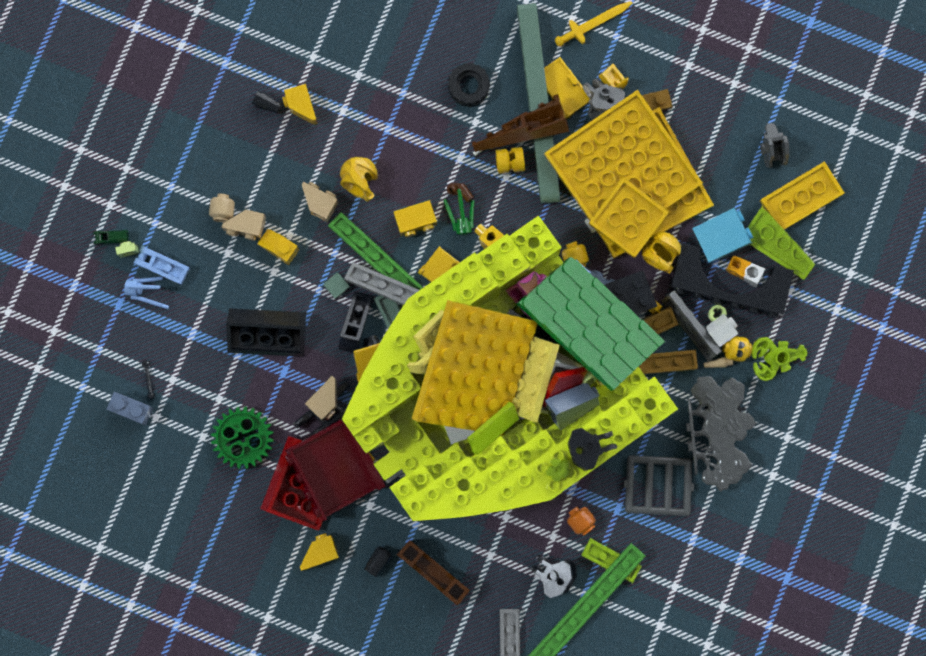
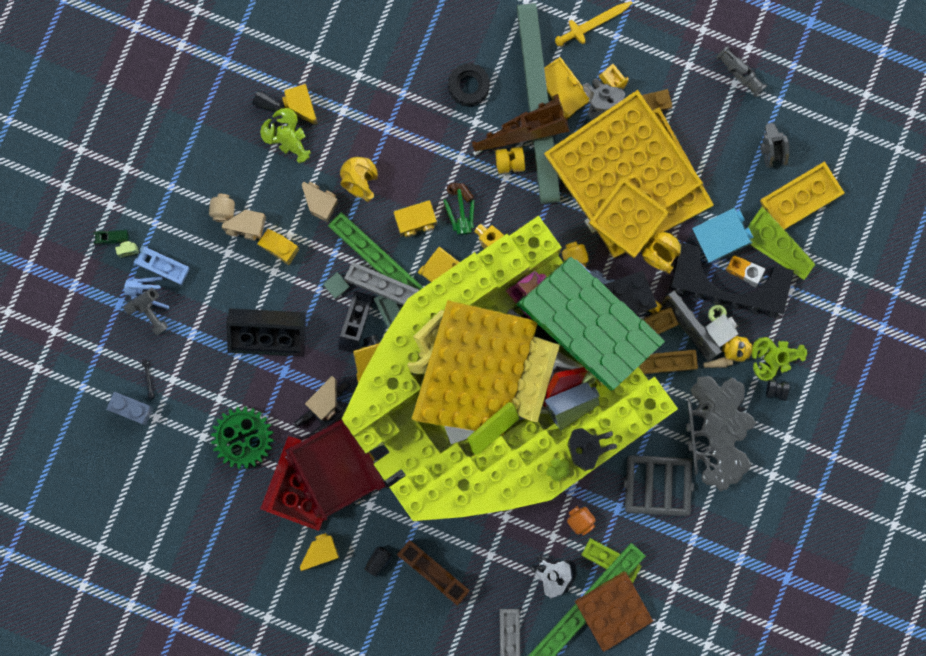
none -> dark grey bar [123,287,169,335]
none -> lime animal [260,108,311,163]
none -> dark orange plate [574,571,653,652]
none -> dark grey piece [716,46,767,97]
none -> black wheel [766,379,789,401]

